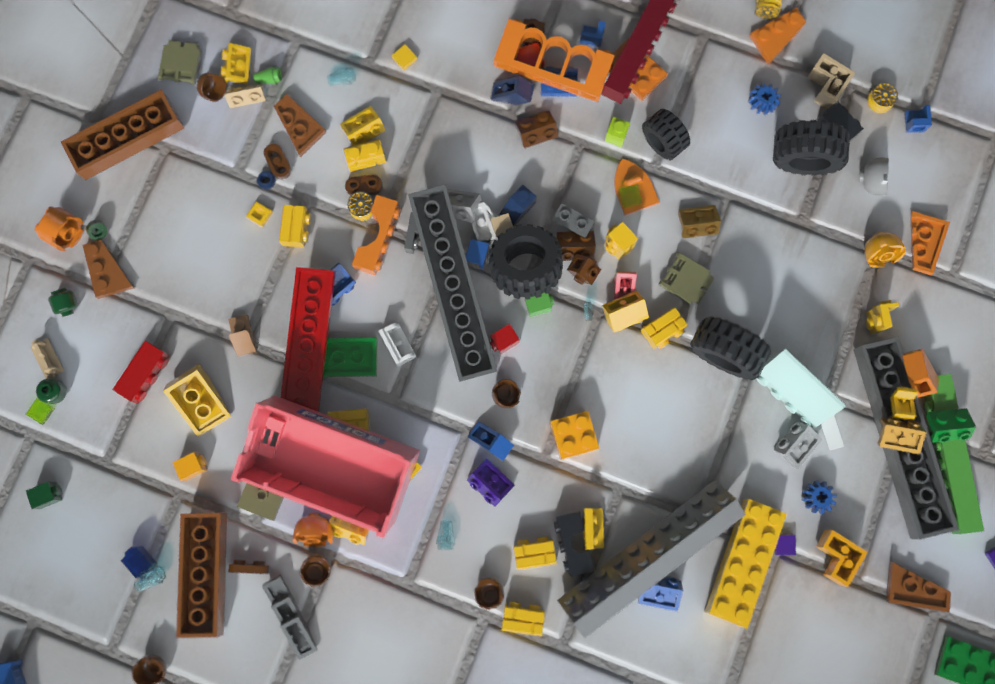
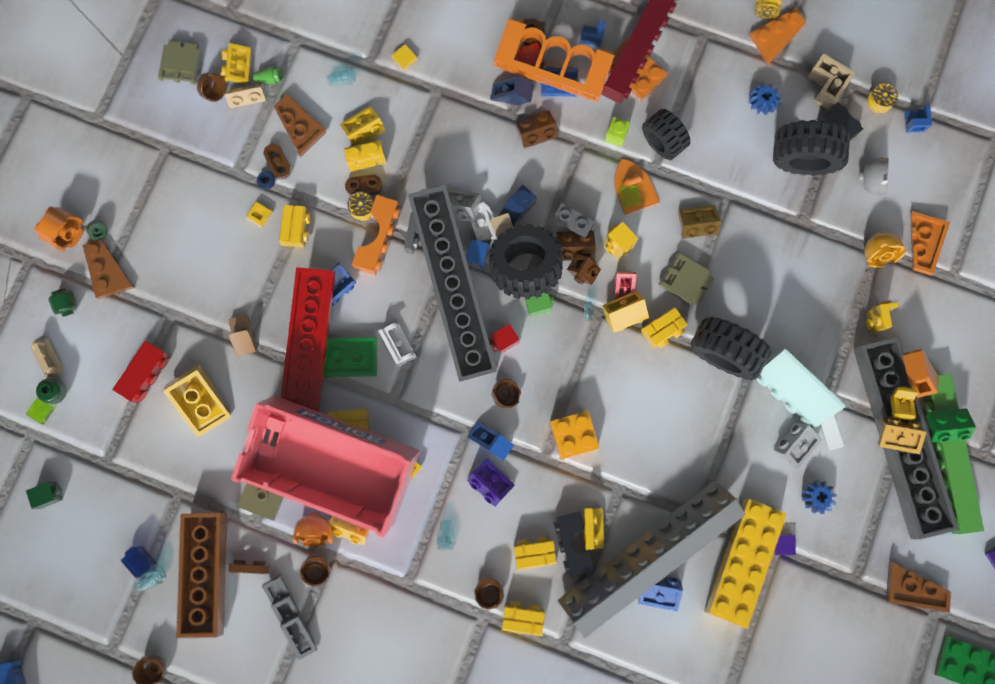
dark orange brick [61,90,185,180] -> none
light orange brick [172,452,207,481] -> none
light orange brick [815,530,868,587] -> none

